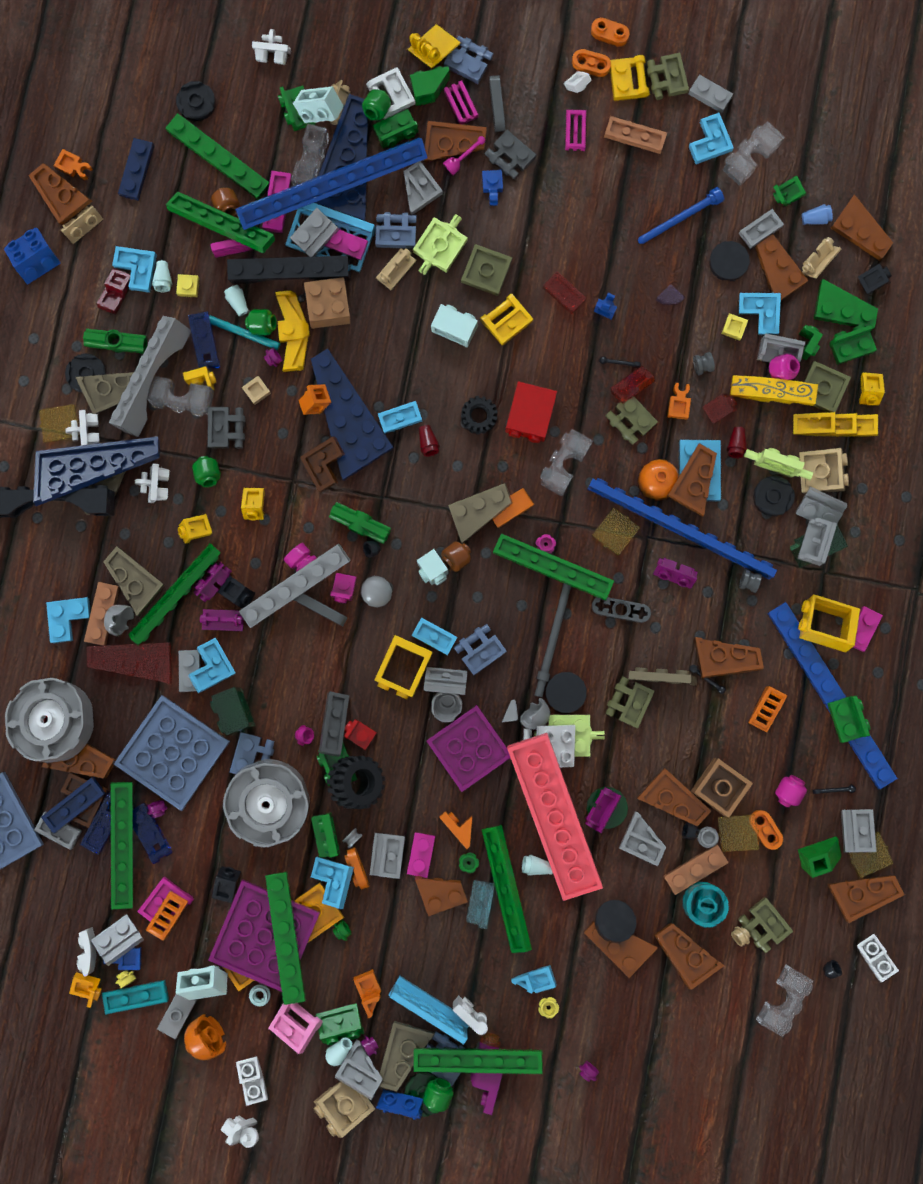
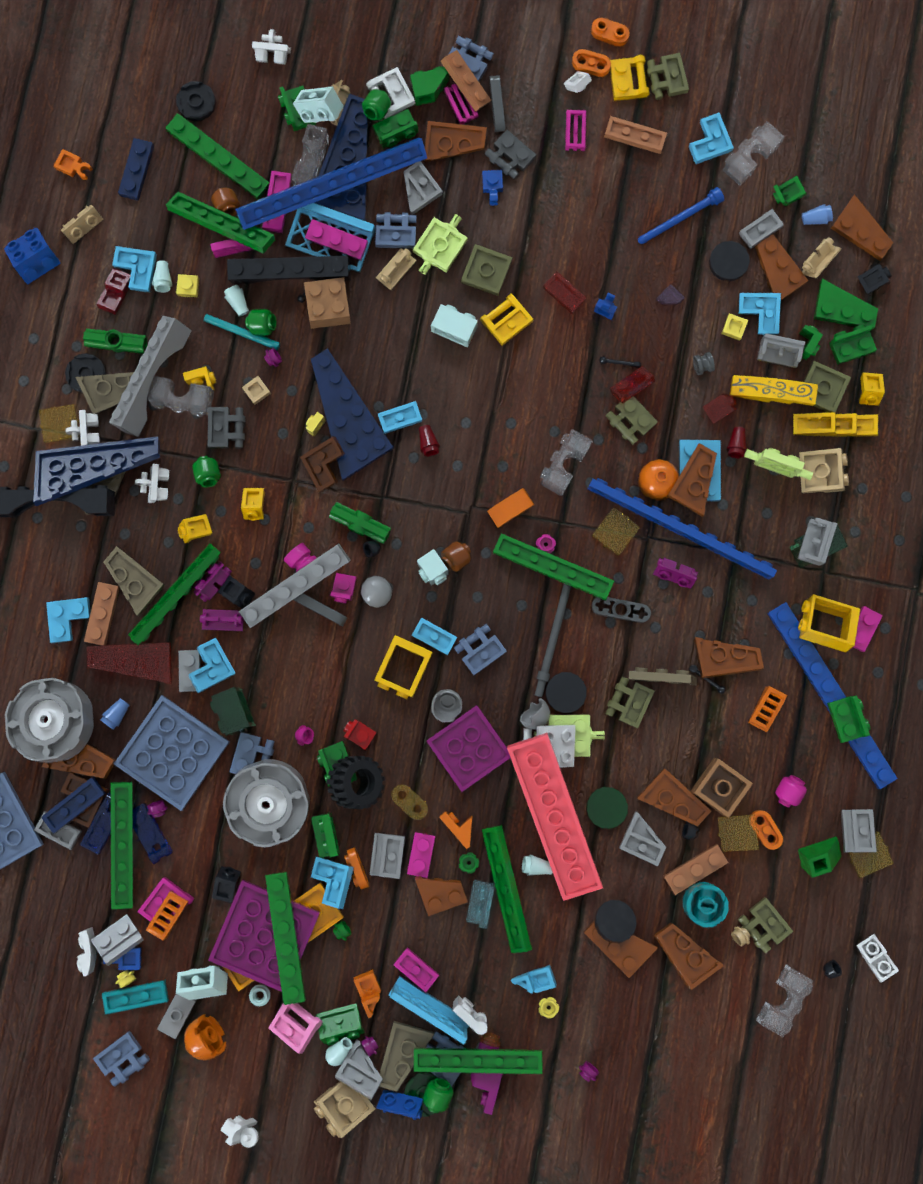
dark orange wing [28,163,93,225] -> none
light orange bracket [69,972,102,1008] -> none
light grey hair [104,605,134,636] -> none
clear blue plate [188,311,220,369] -> none
white slope [236,1056,268,1106] -> none
yellow plate [275,291,310,372] -> none
light grey plate [290,208,339,257] -> none
orange brick [298,384,331,415] -> none
dark grey plate [319,691,349,757] -> none
light grey bush [342,828,363,848] -> none
yellow hinge [408,24,461,69] -> none
light grey plate [424,667,467,695] -> none
dark pink hinge [443,136,485,175] -> none
dark tan wing [448,483,513,543] -> none
black tyre [461,396,498,434] -> none
light grey slope [502,700,518,722] -> none
red brick [505,381,557,443] -> none
magenta hinge [585,787,622,833] -> none
orange plate [667,383,691,420] -> none
light grey plate [688,74,733,113] -> none
light grey plate [697,827,719,848] -> none
dark grey wheel [739,569,762,593] -> none
black tile [753,476,795,517] -> none
dark pink head [769,354,800,380] -> none
light grey plate [796,487,847,523] -> none
black hinge [813,785,856,794] -> none
dark orange wing [828,875,905,923] -> none
none -> sand blue plate [93,1030,150,1087]
none -> medium blue cone [100,698,130,730]
none -> light yellow plate [306,412,326,437]
none -> clear yellow plate [392,784,428,820]
none -> dark pink plate [393,947,439,992]
none -> nougat plate [441,50,492,112]

